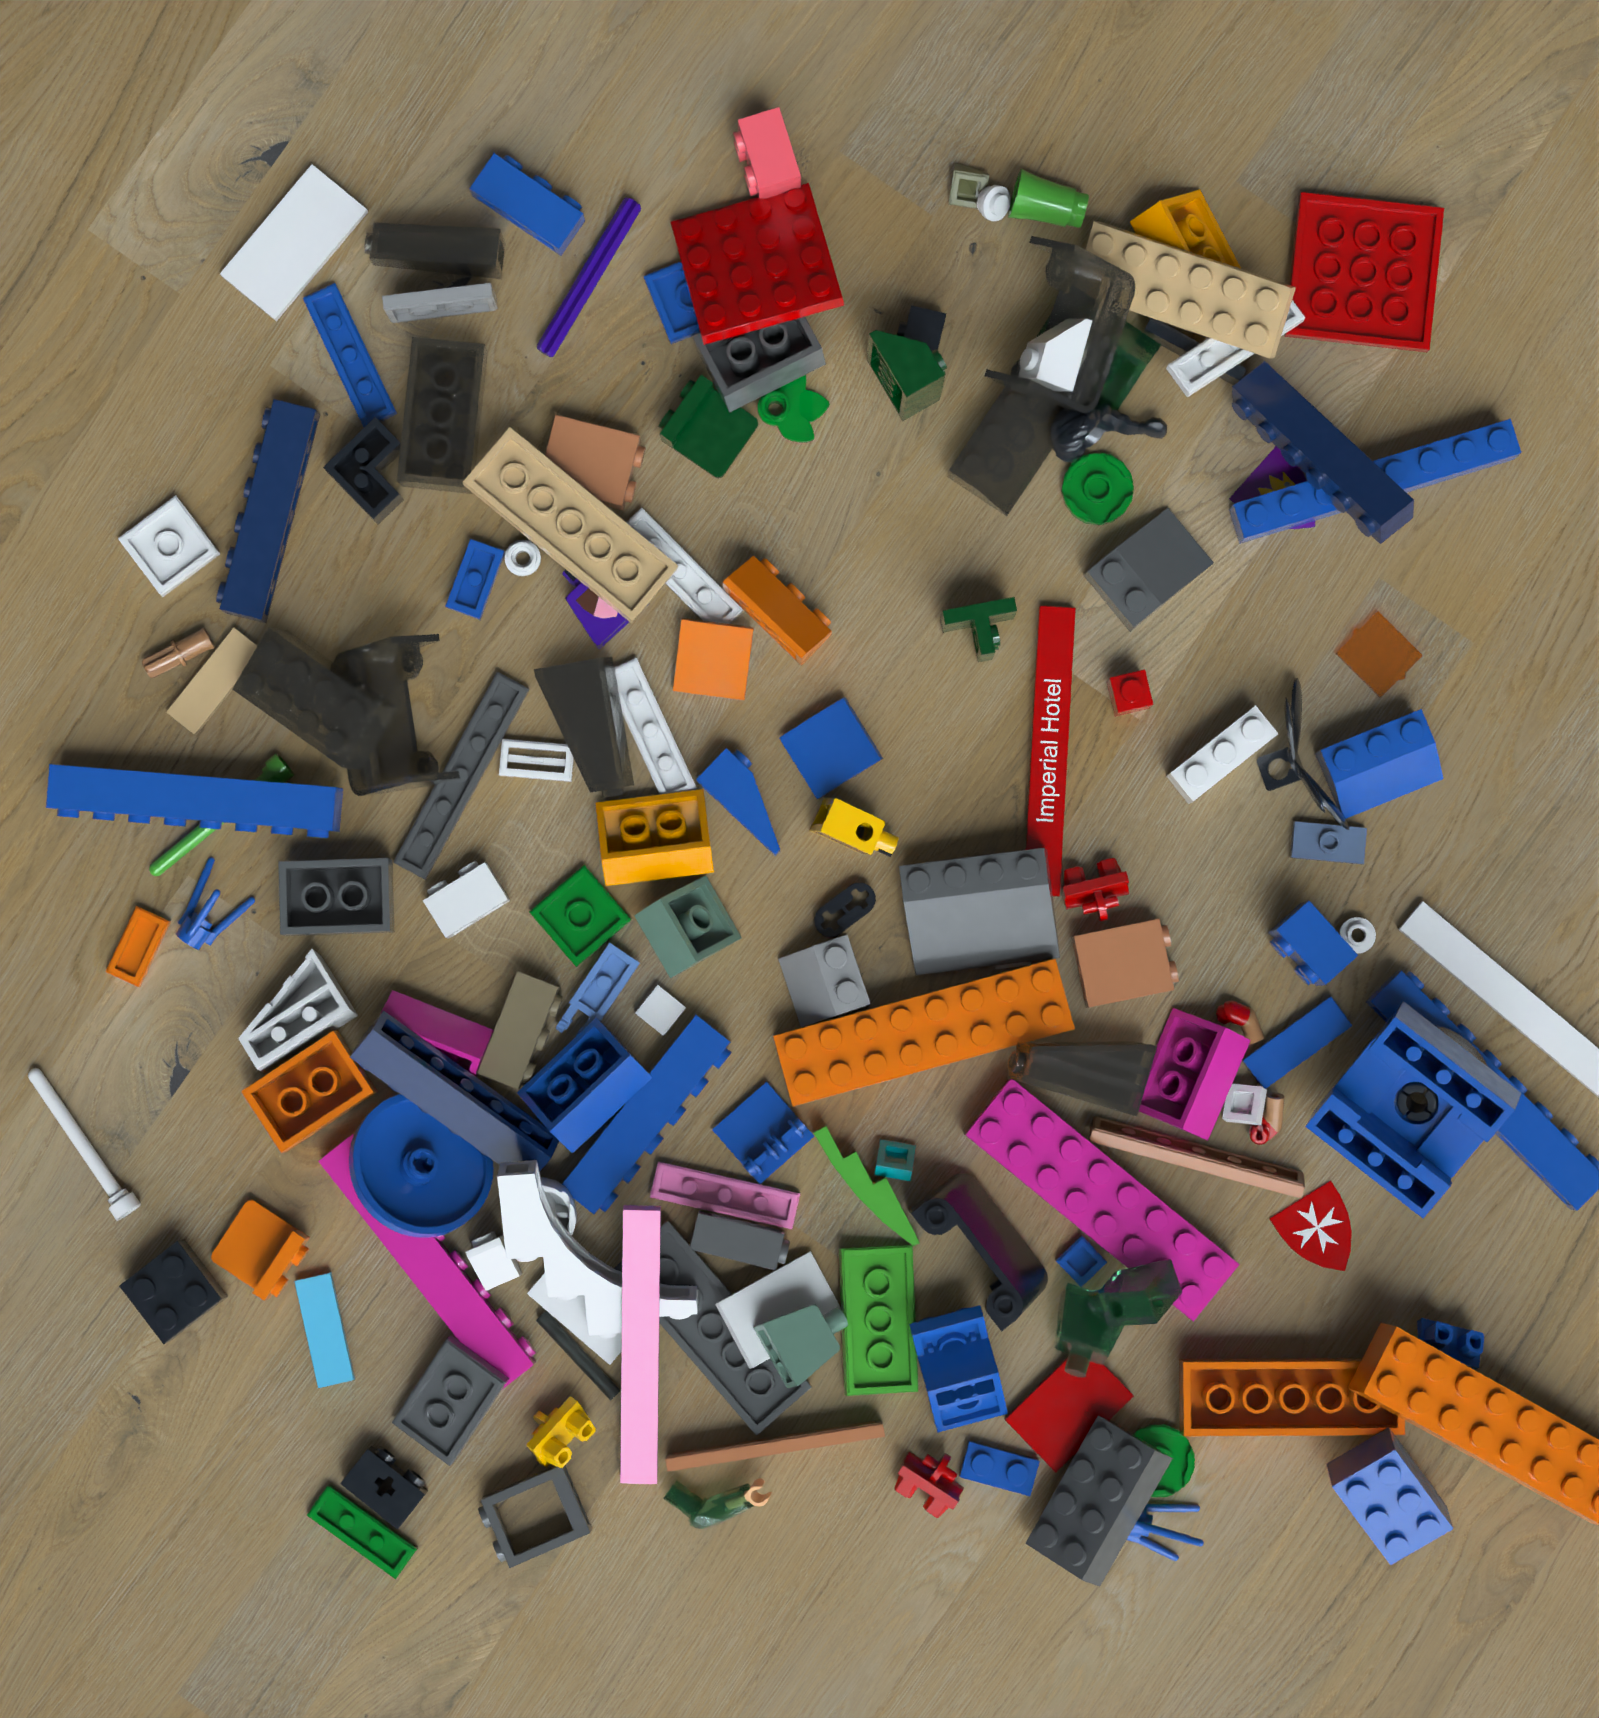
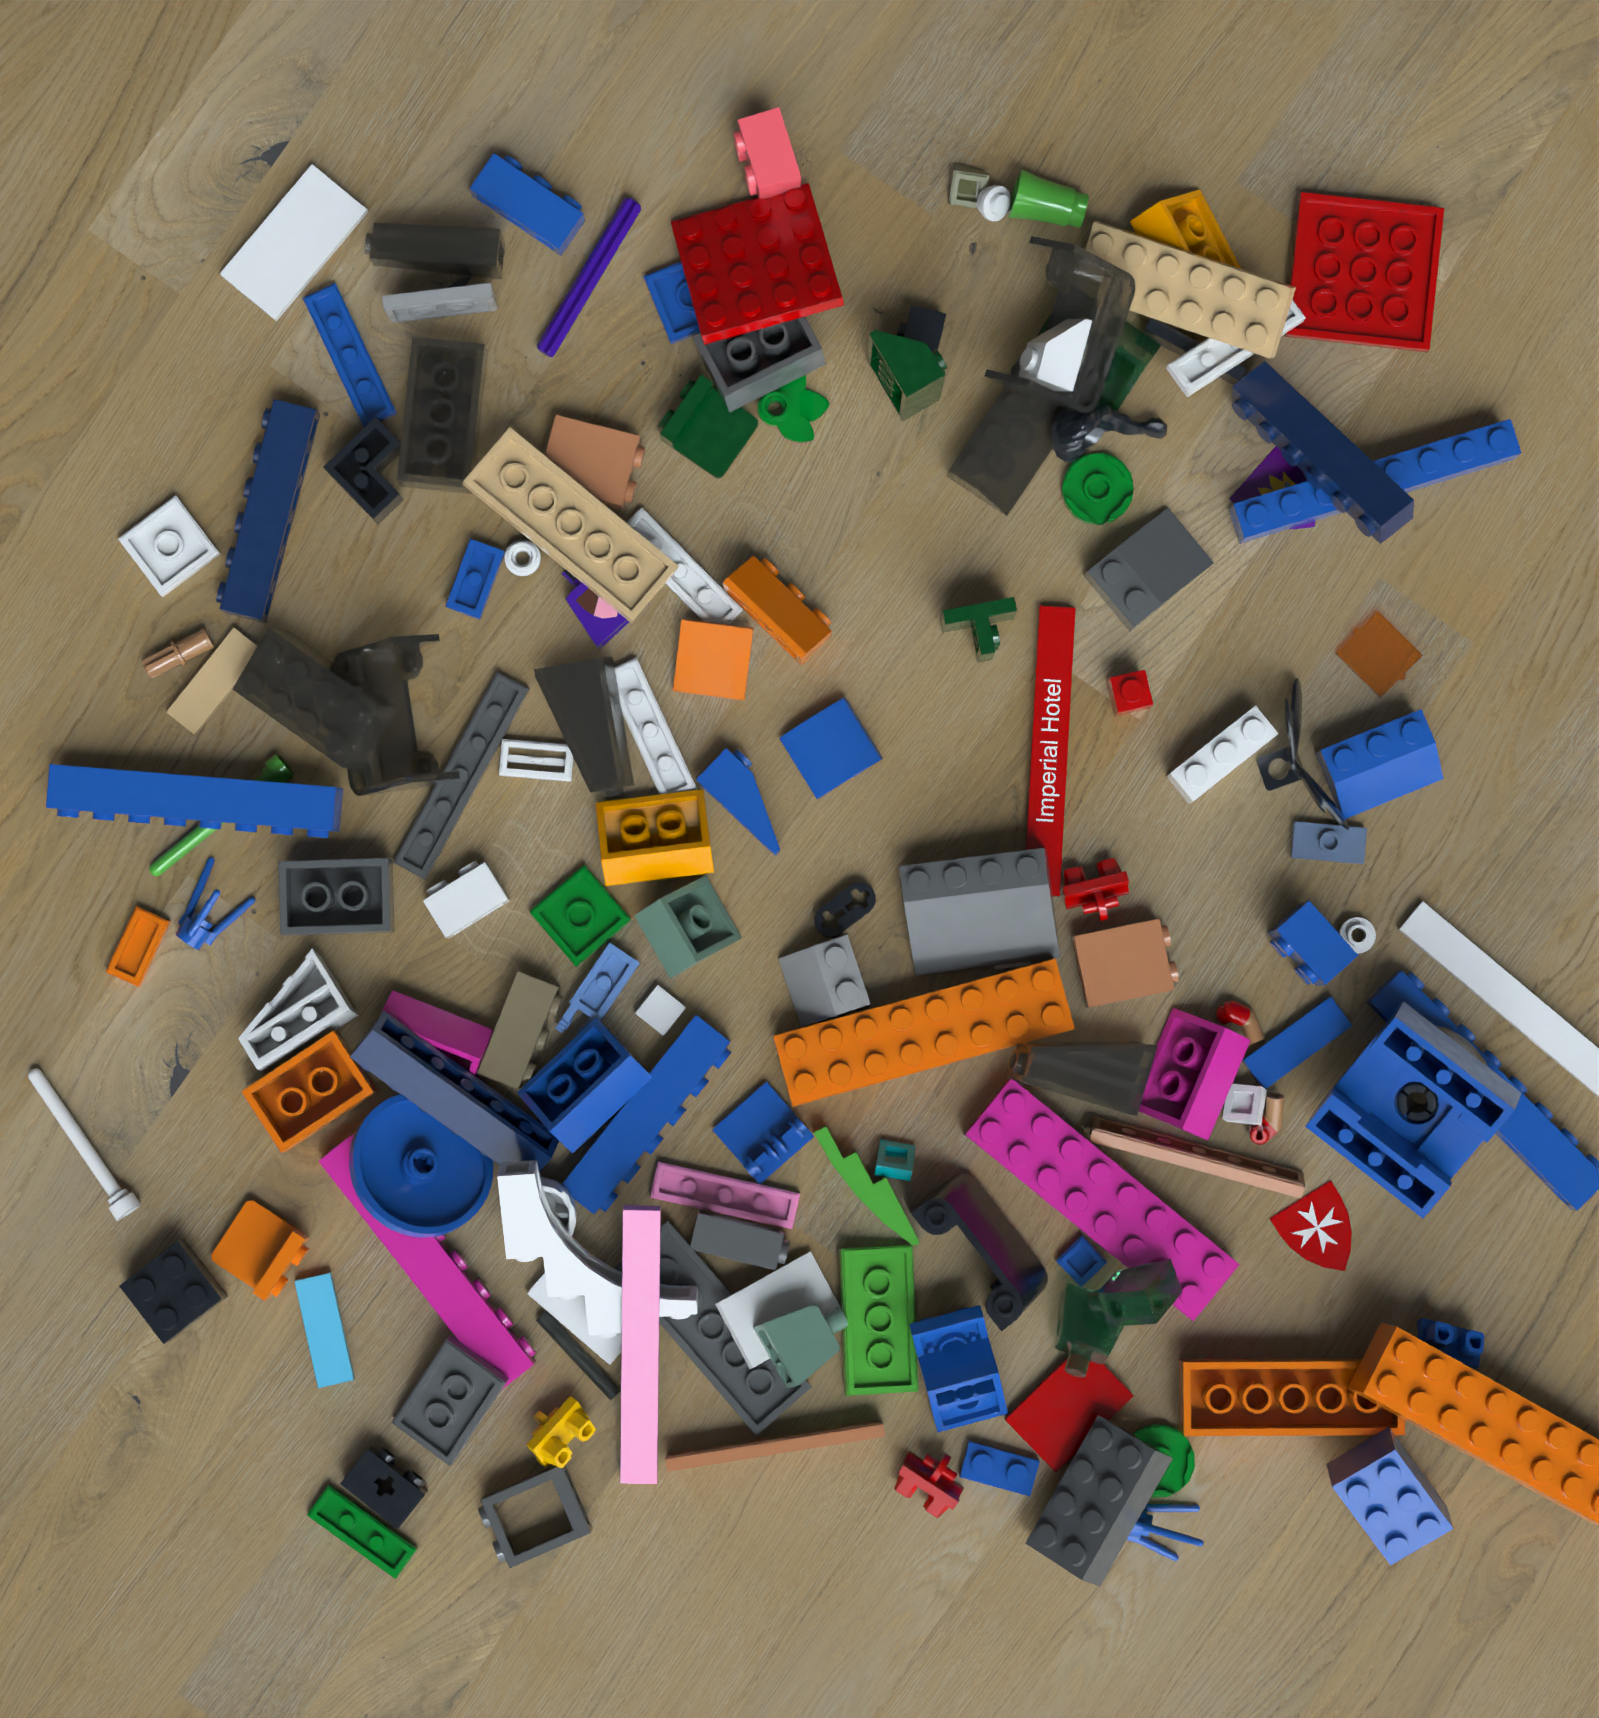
white slope [466,1231,522,1291] -> none
clear green arm [663,1478,772,1529] -> none
yellow torso [809,798,899,857] -> none

